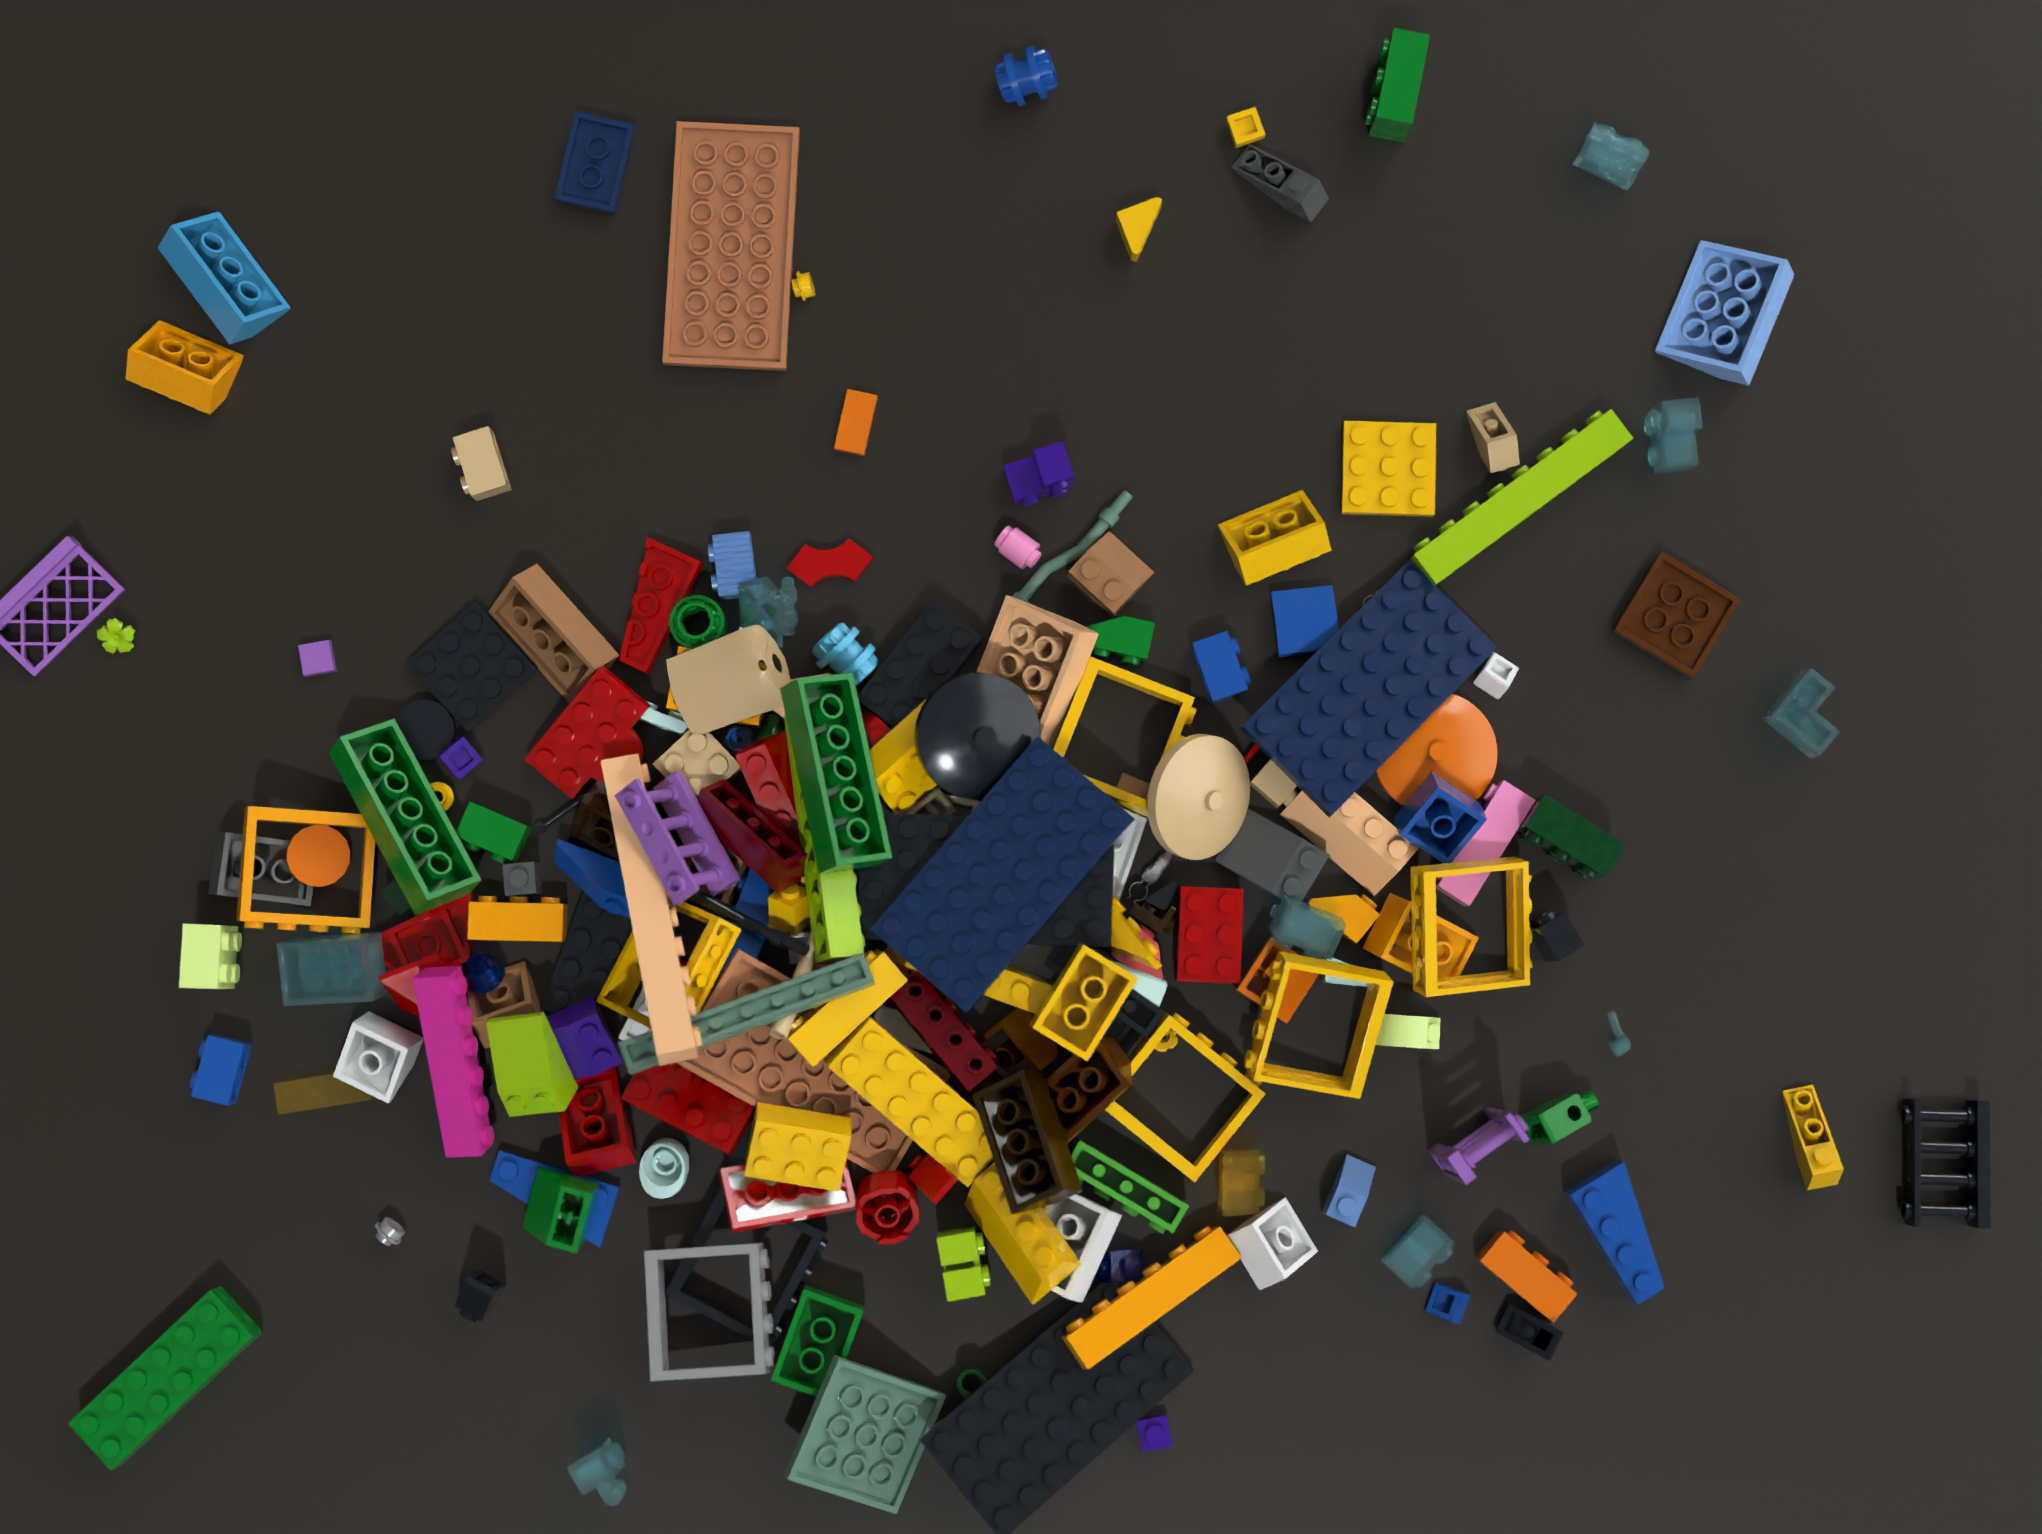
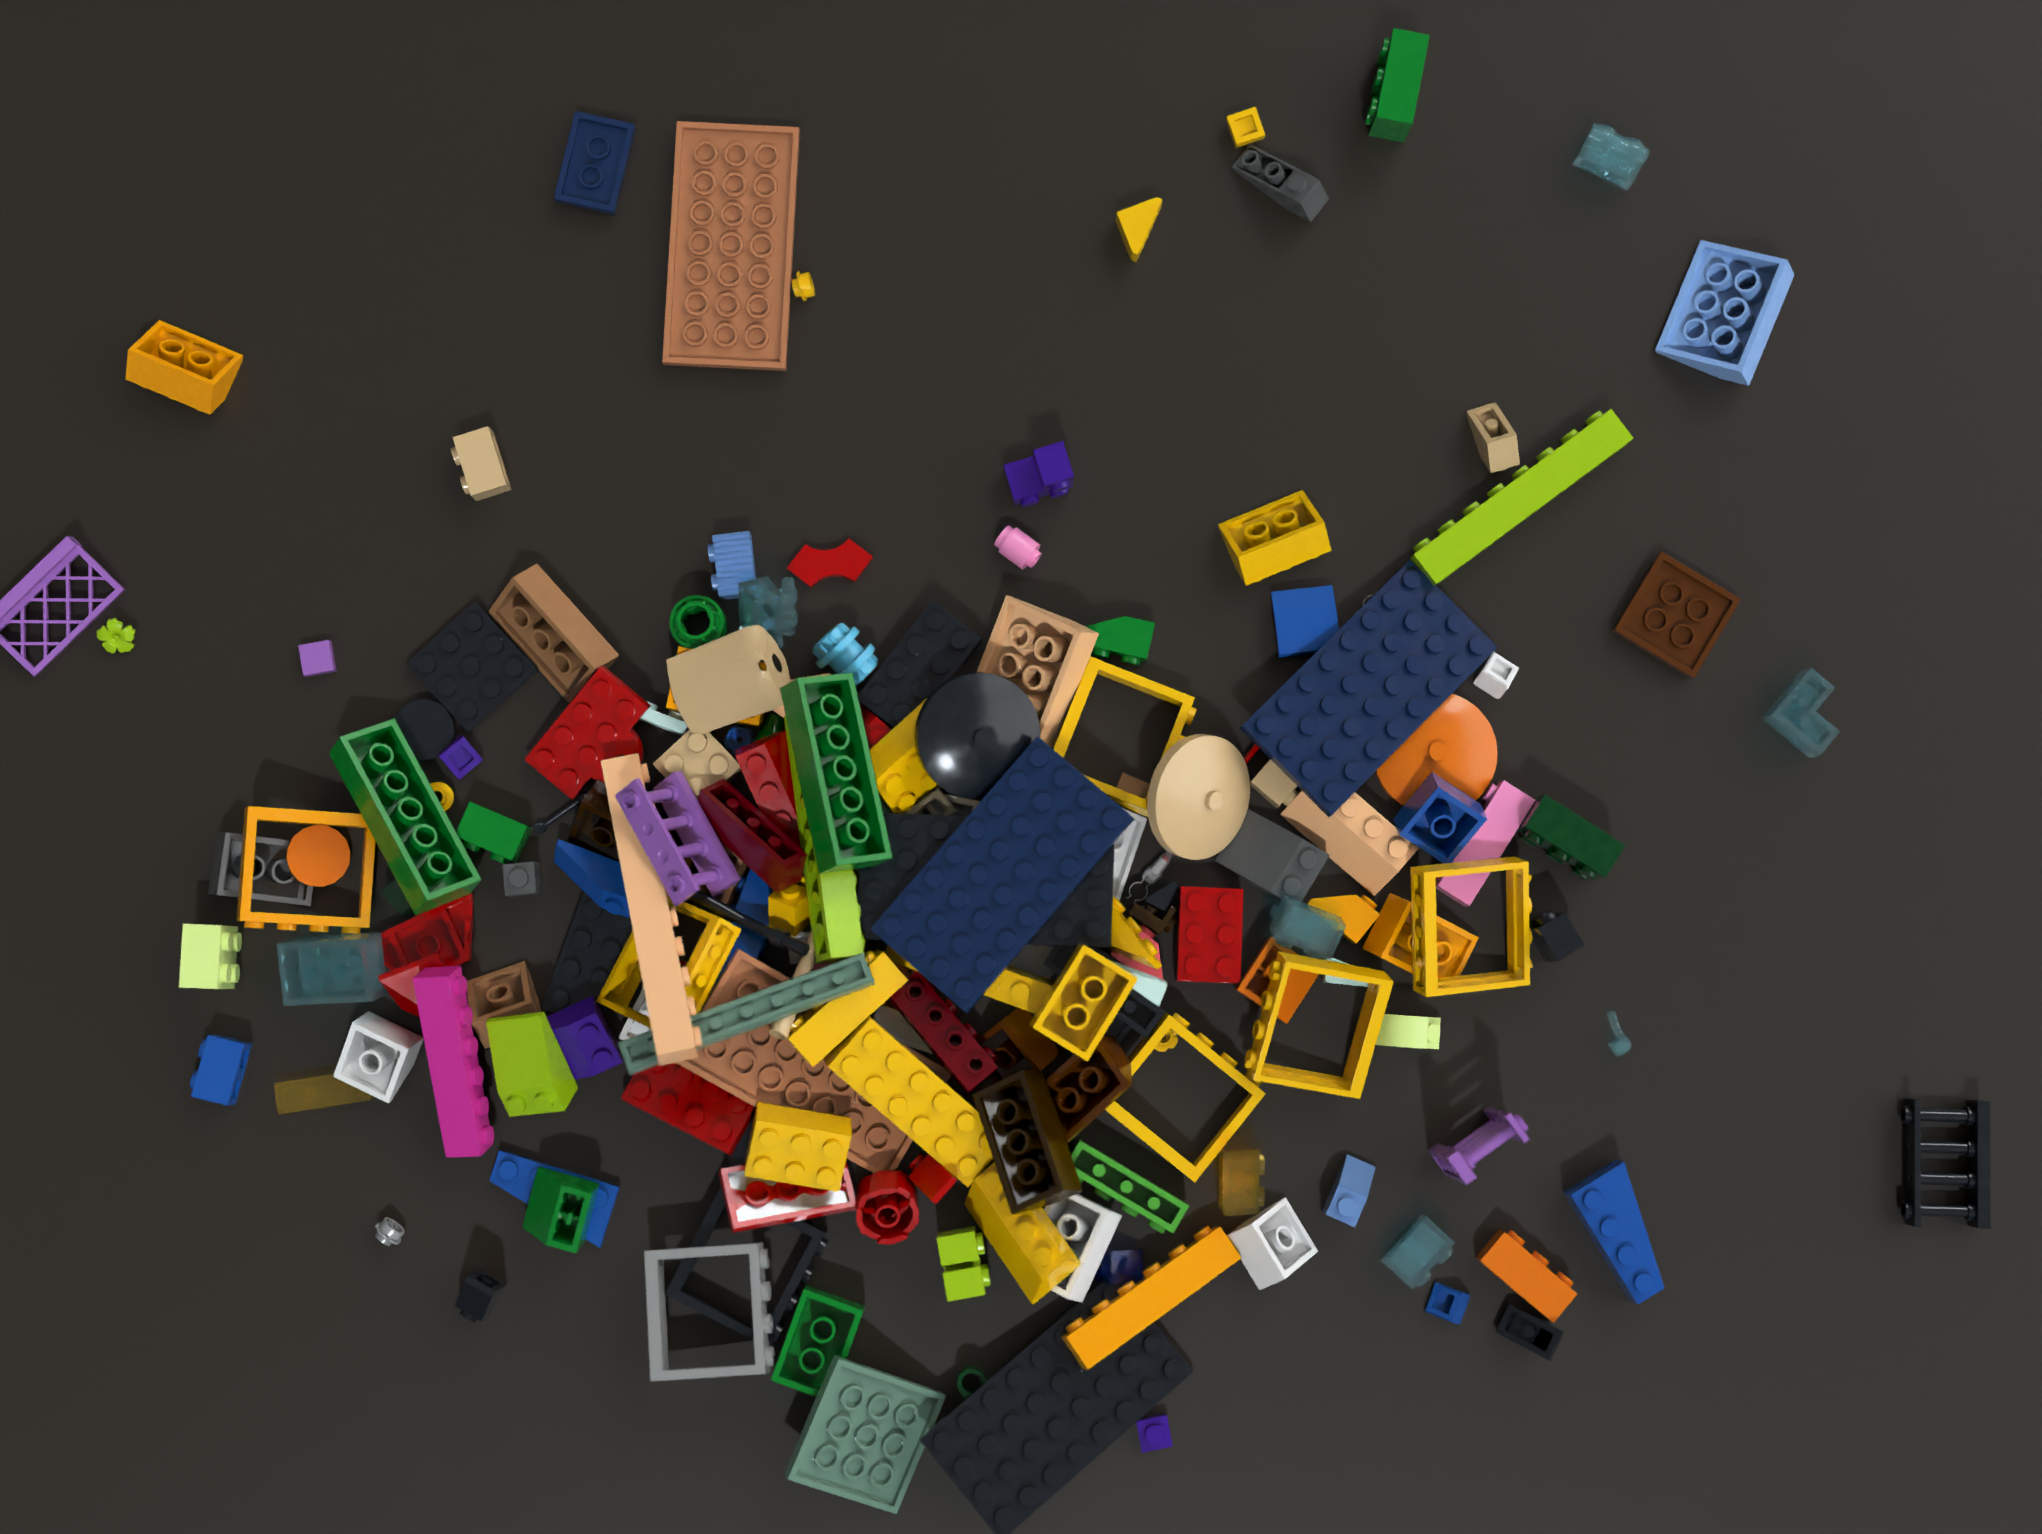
green brick [68,1286,263,1471] -> none
dark azure slope [157,211,291,345] -> none
clear blue cone [464,953,505,994] -> none
light orange brick [467,896,568,942] -> none
red slope [559,1066,636,1177] -> none
clear light blue brick [567,1437,627,1506] -> none
red wing [619,537,704,675] -> none
light aqua hat [639,1137,689,1199] -> none
orange tile [834,389,878,457] -> none
blue piece [995,45,1058,107] -> none
sand green bar [995,490,1133,623] -> none
medium nougat slope [1067,531,1155,618] -> none
blue brick [1190,631,1251,704] -> none
yellow plate [1341,421,1436,517] -> none
green torso [1520,1091,1599,1145] -> none
clear light blue brick [1644,397,1703,474] -> none
yellow slope [1782,1085,1844,1190] -> none

